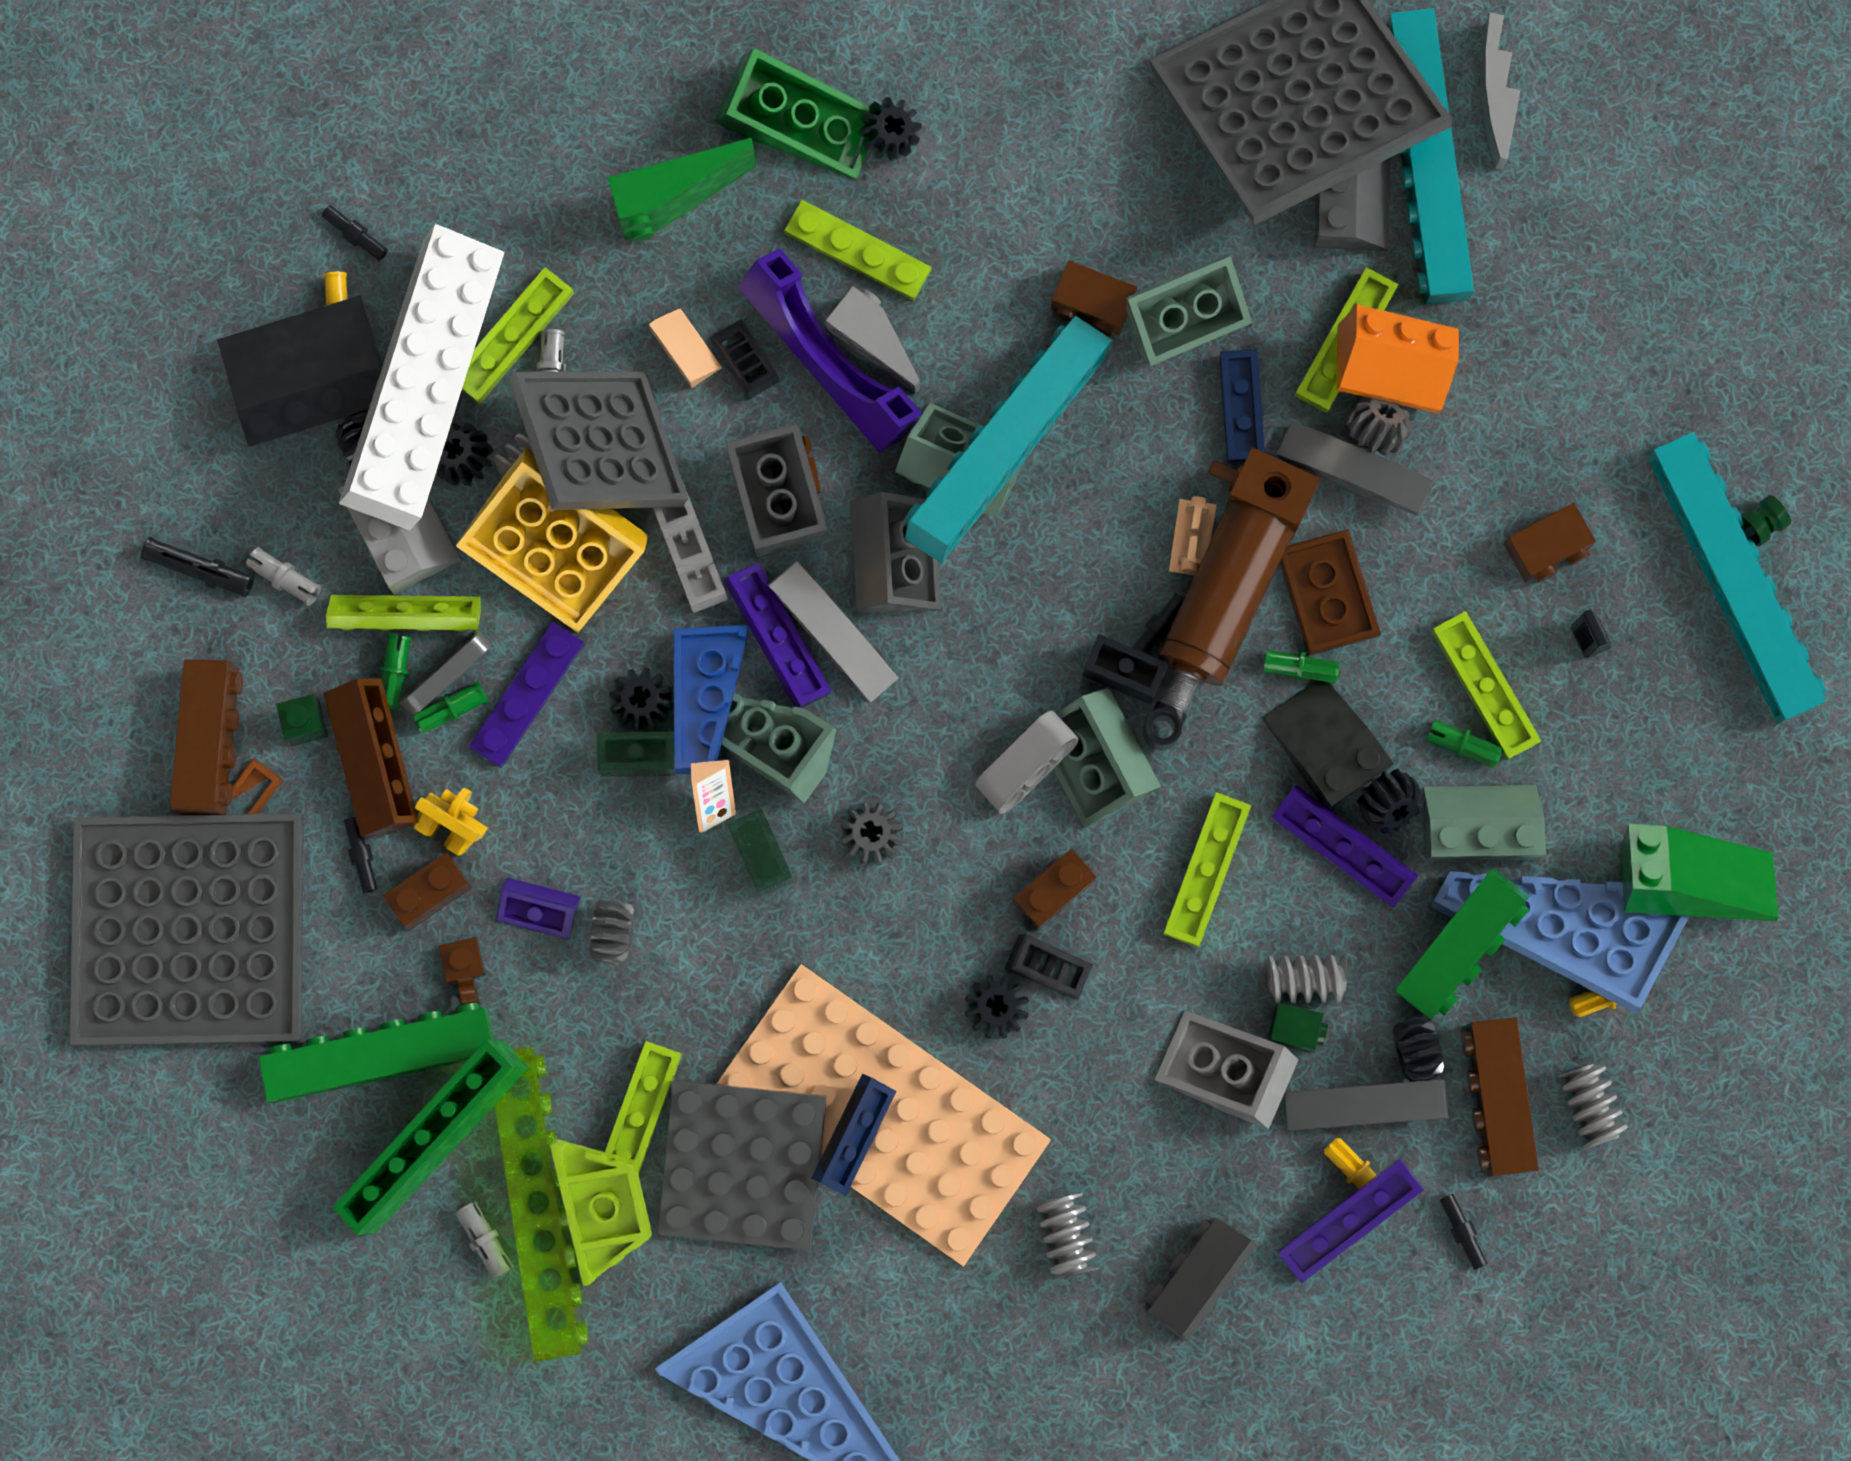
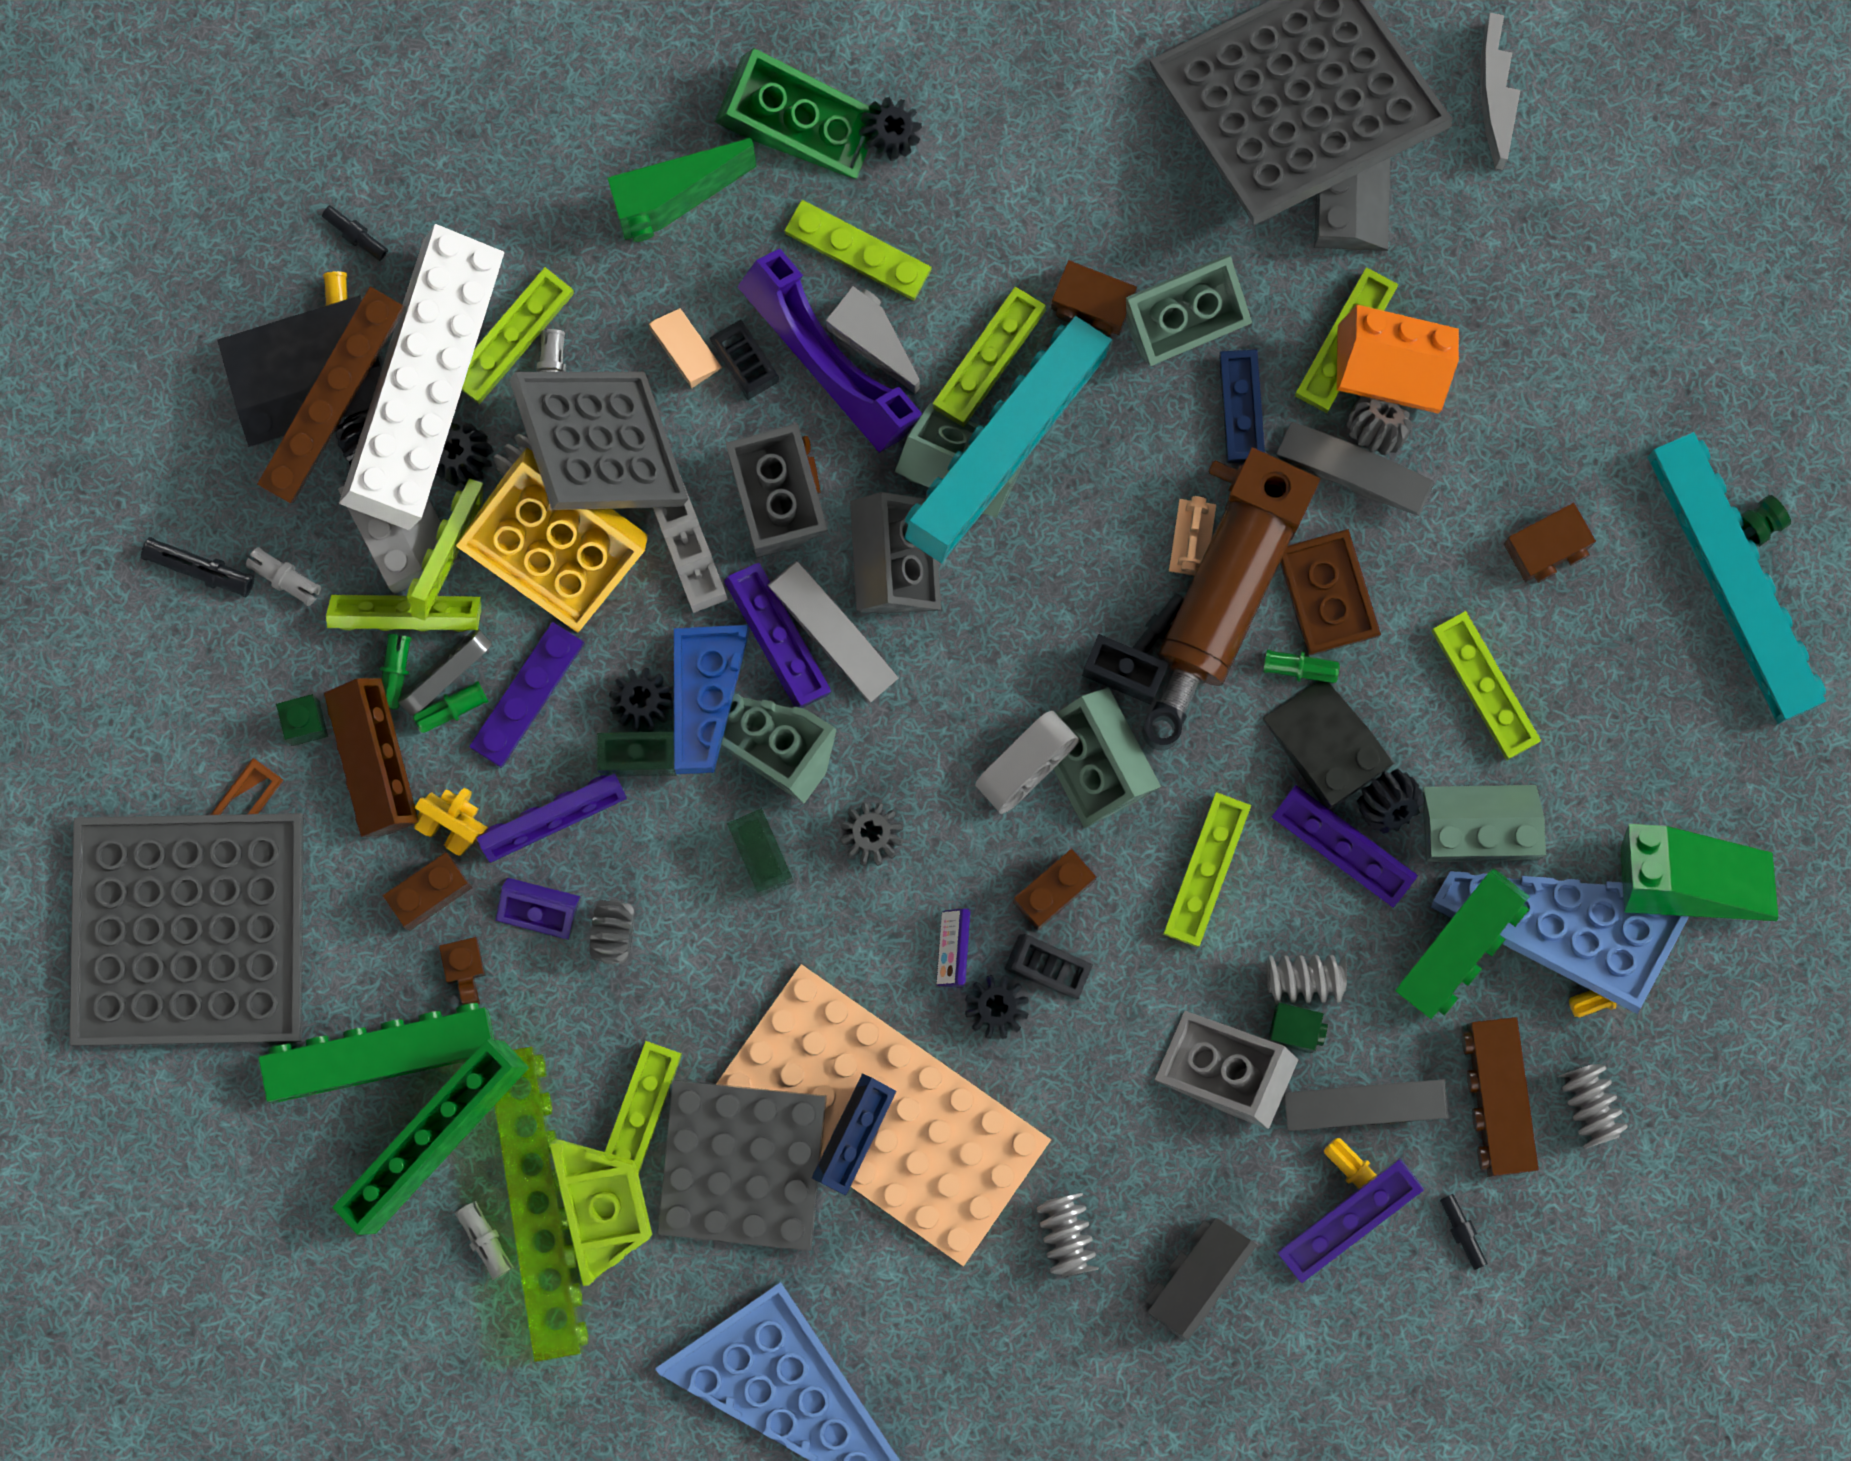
reddish brown brick [170,659,243,815] -> none
black bar [344,817,378,893] -> none
slope [691,760,736,833] -> none
teal brick [1386,8,1474,305] -> none
black gear [1393,1016,1444,1082] -> none
green axle [1426,719,1502,768] -> none
black slope [1570,609,1611,659] -> none
none -> reddish brown brick [257,286,406,503]
none -> lime plate [407,478,483,621]
none -> dark purple plate [476,773,627,863]
none -> lime plate [932,286,1046,427]
none -> slope [937,909,970,988]

